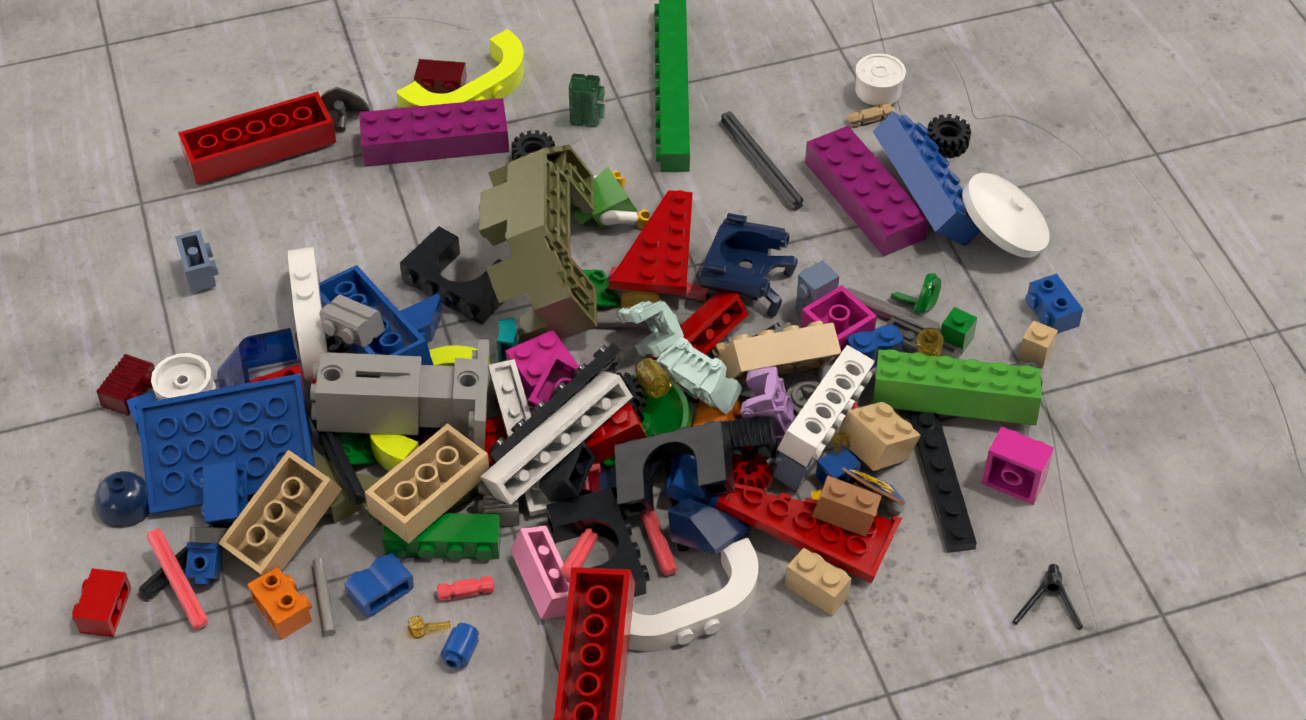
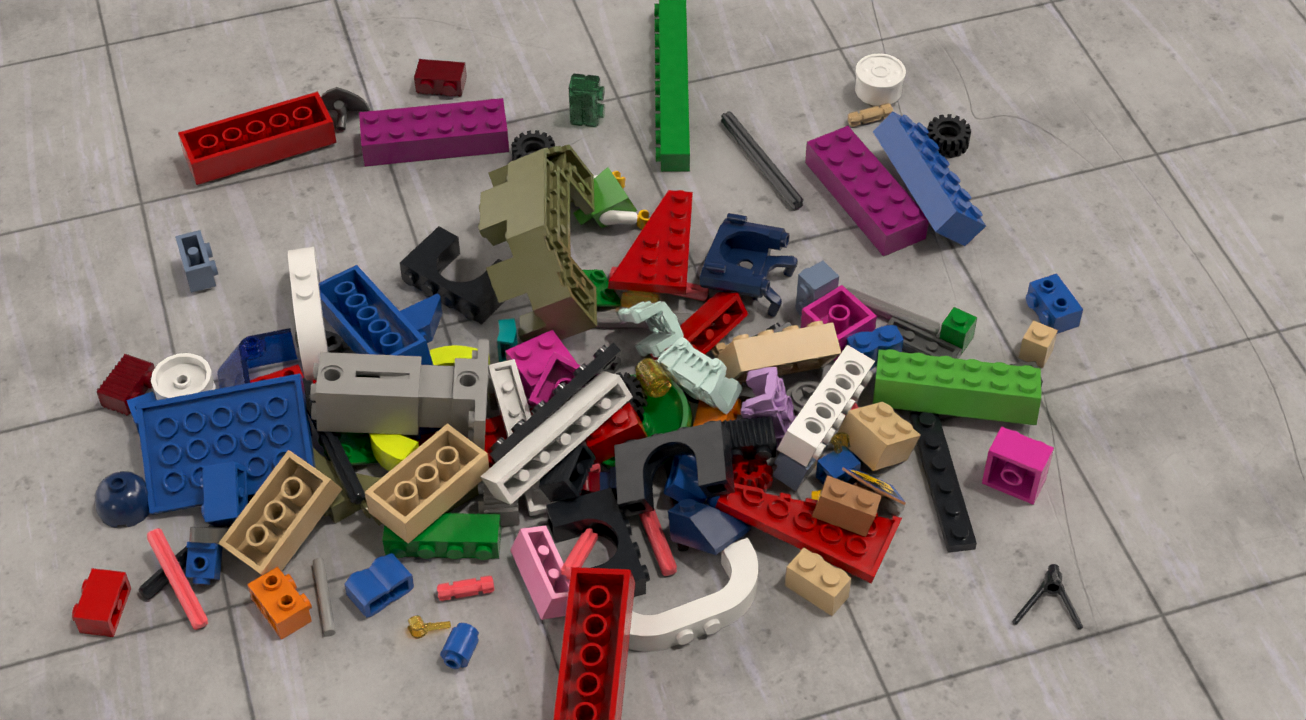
light grey brick [319,295,385,348] -> none
neon yellow arch [396,29,525,108] -> none
green piece [890,273,941,314] -> none
clear yellow brick [916,328,943,357] -> none
white dish [962,173,1050,258] -> none

